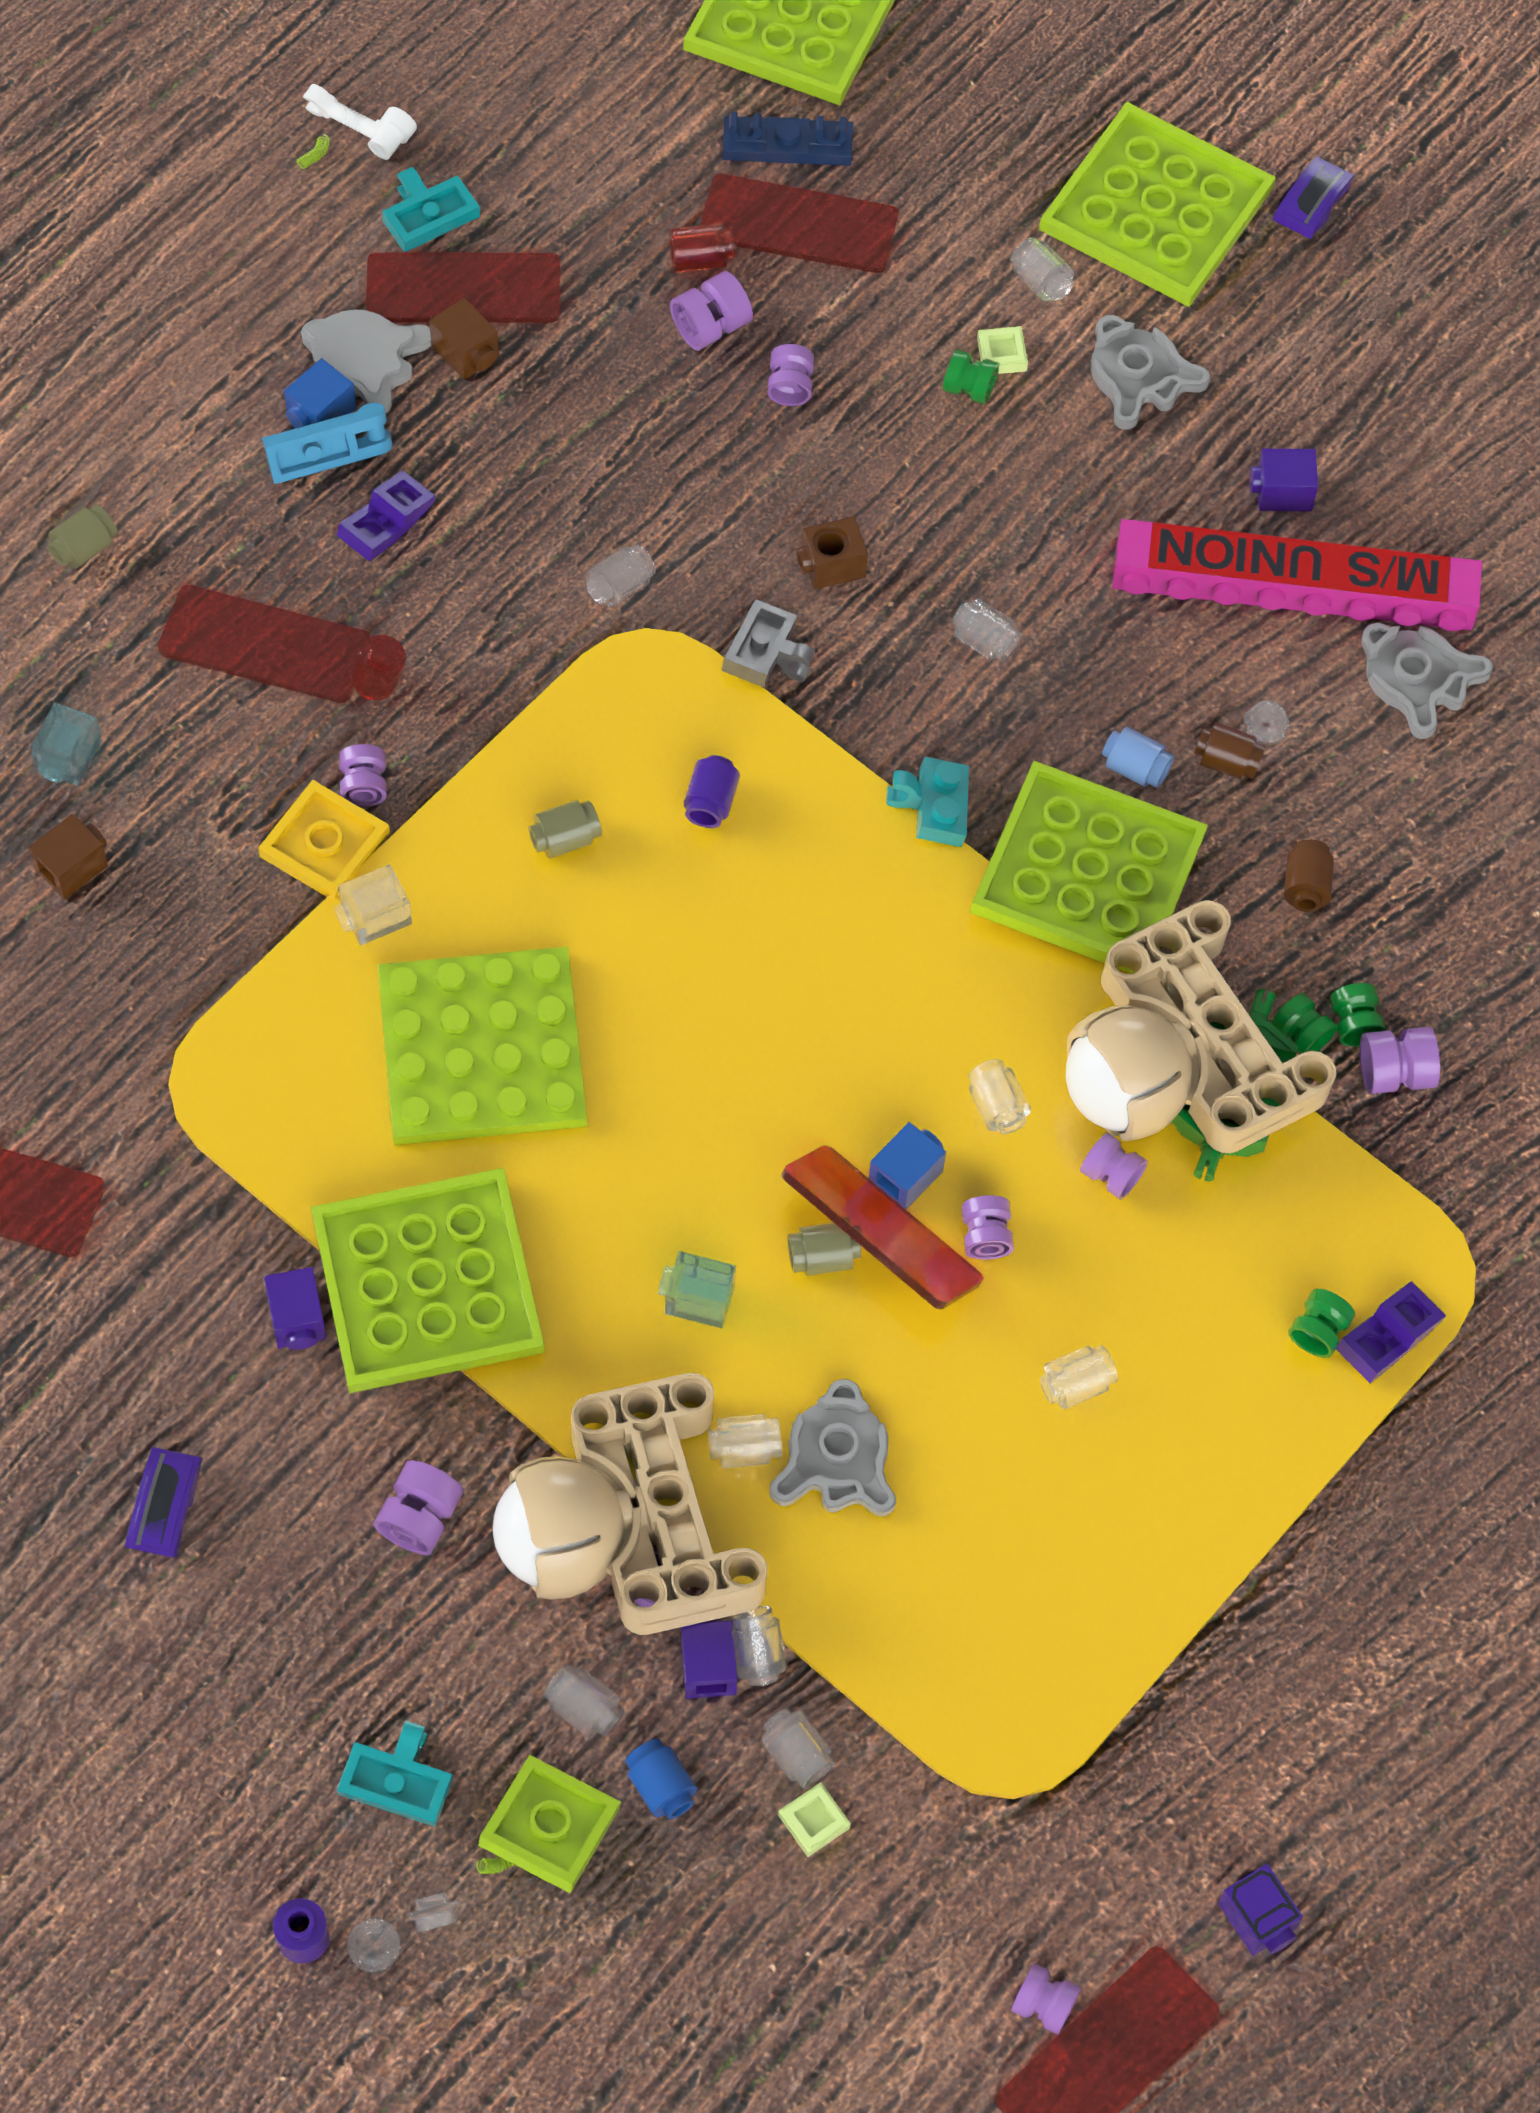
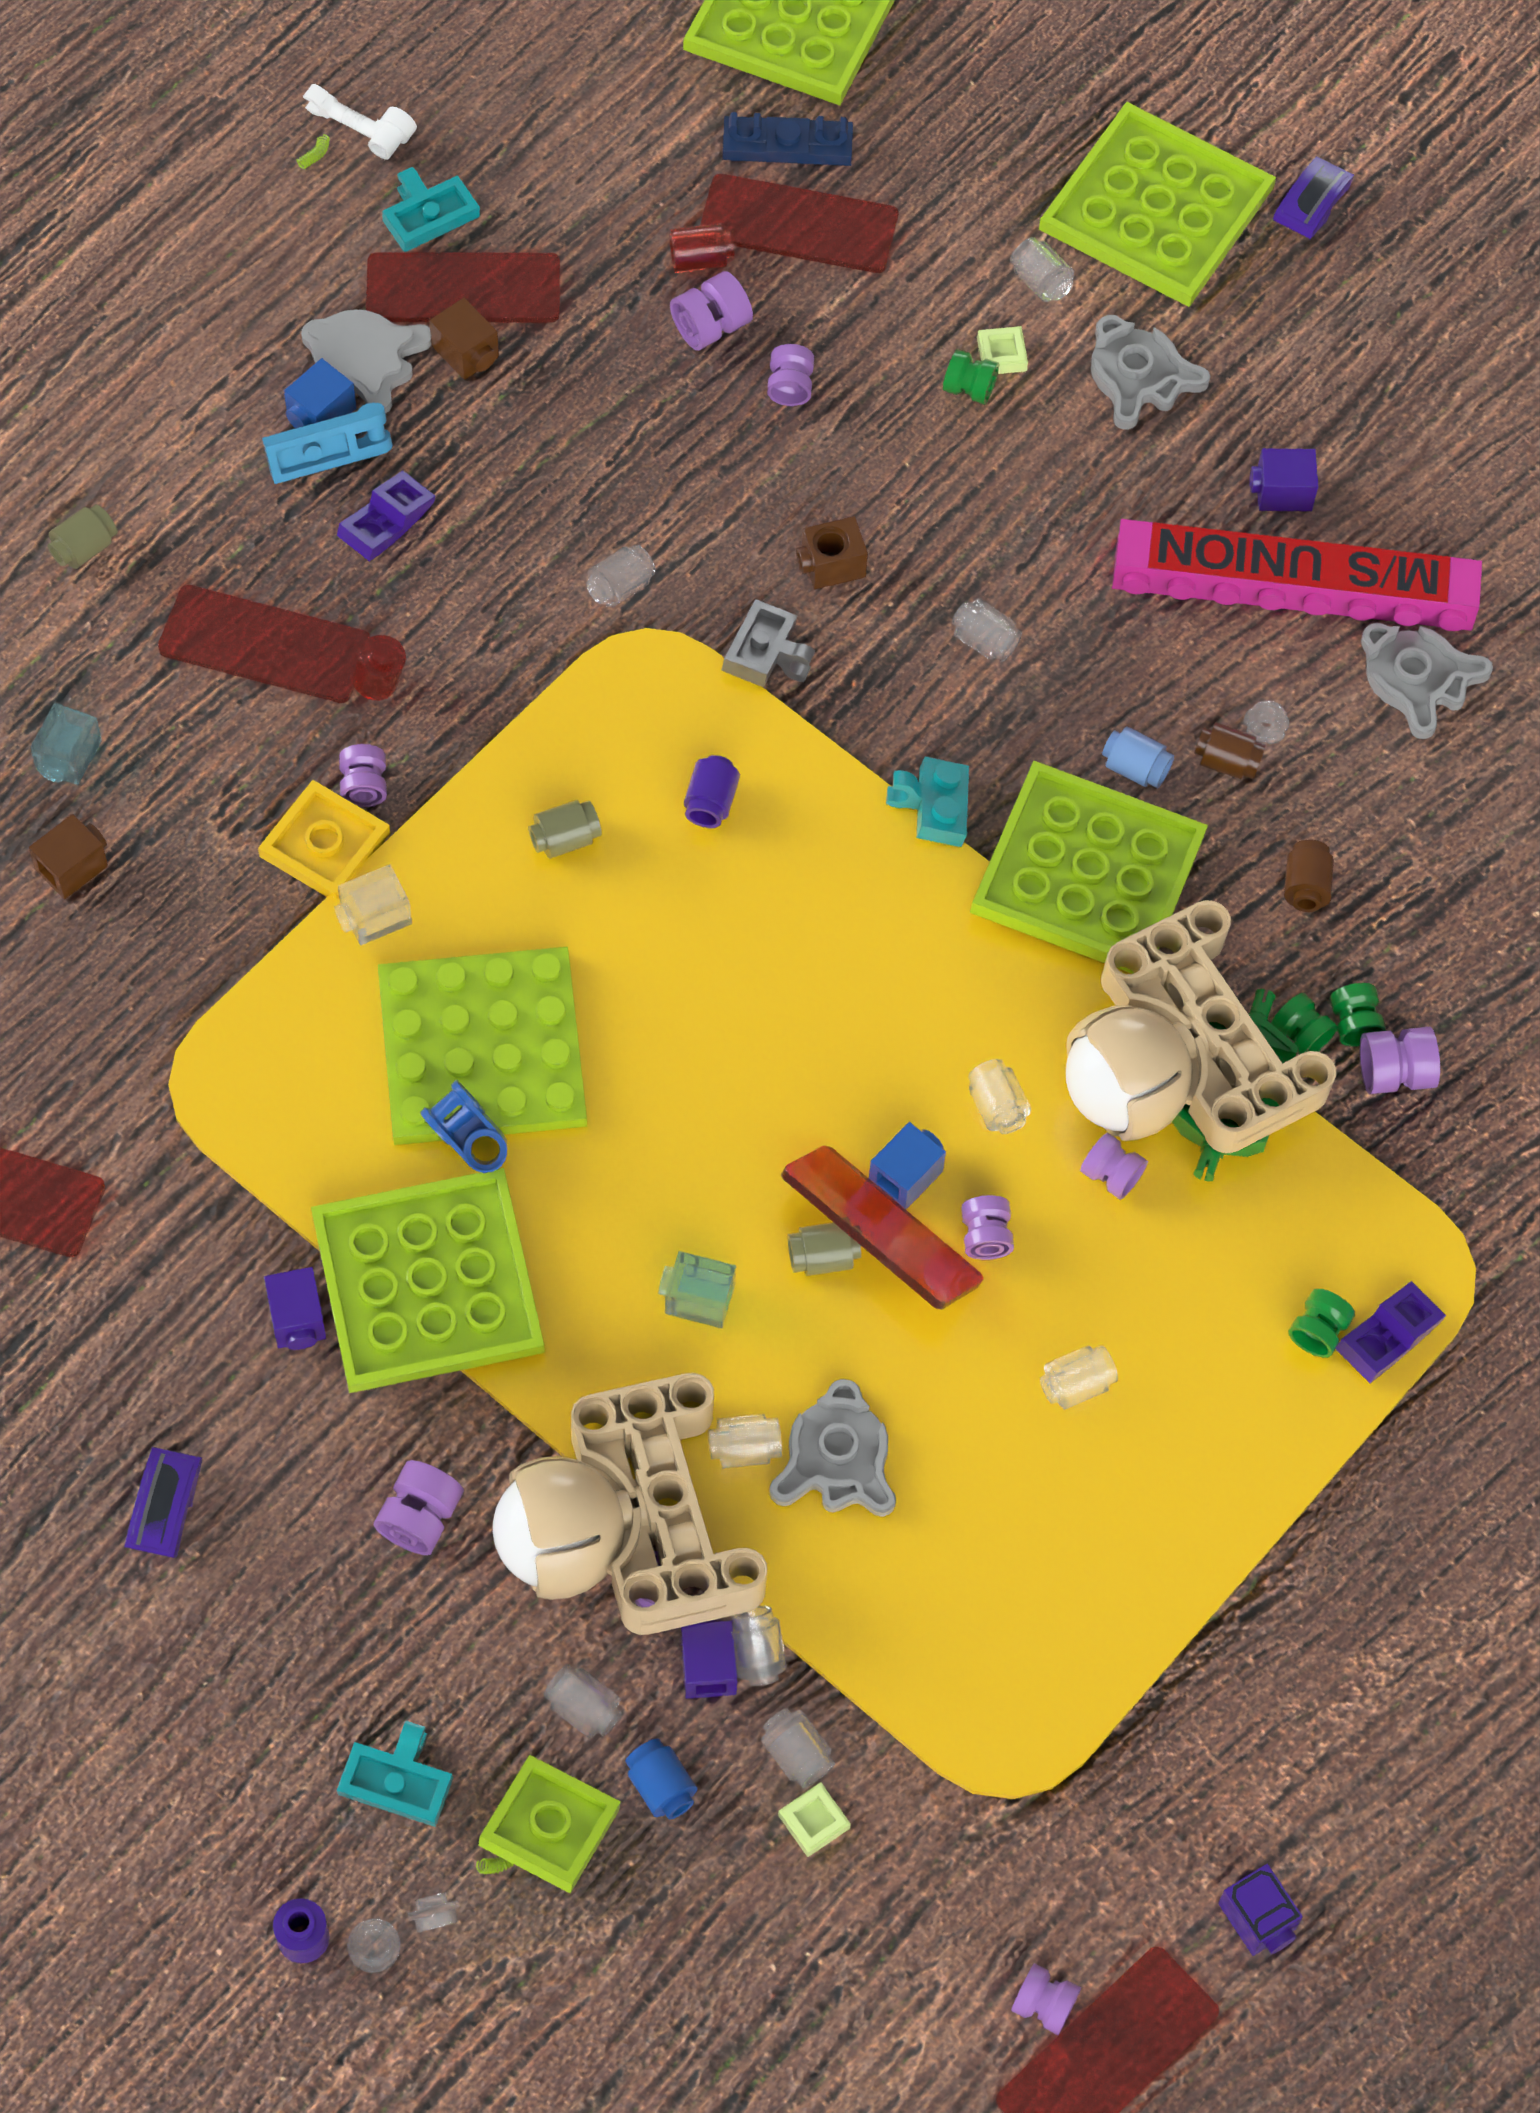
none -> blue piece [420,1080,508,1173]

